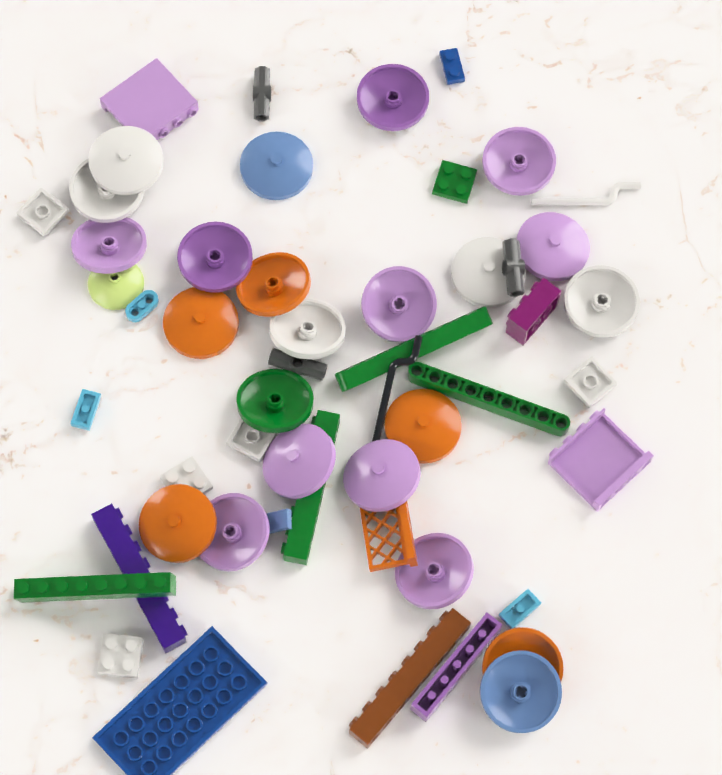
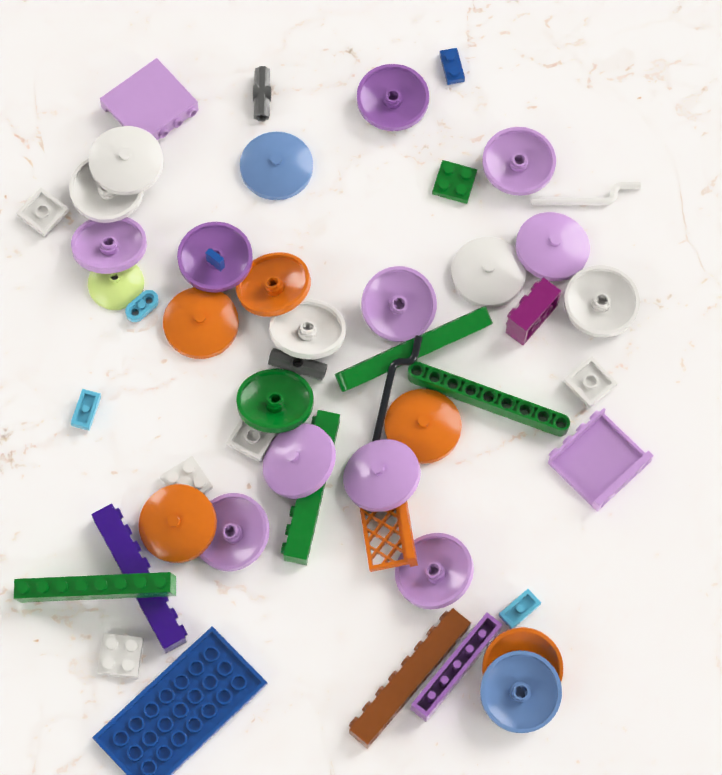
medium blue tile [266,508,292,534] -> none
dark grey piece [502,238,525,297] -> none
none -> blue tile [205,248,225,272]

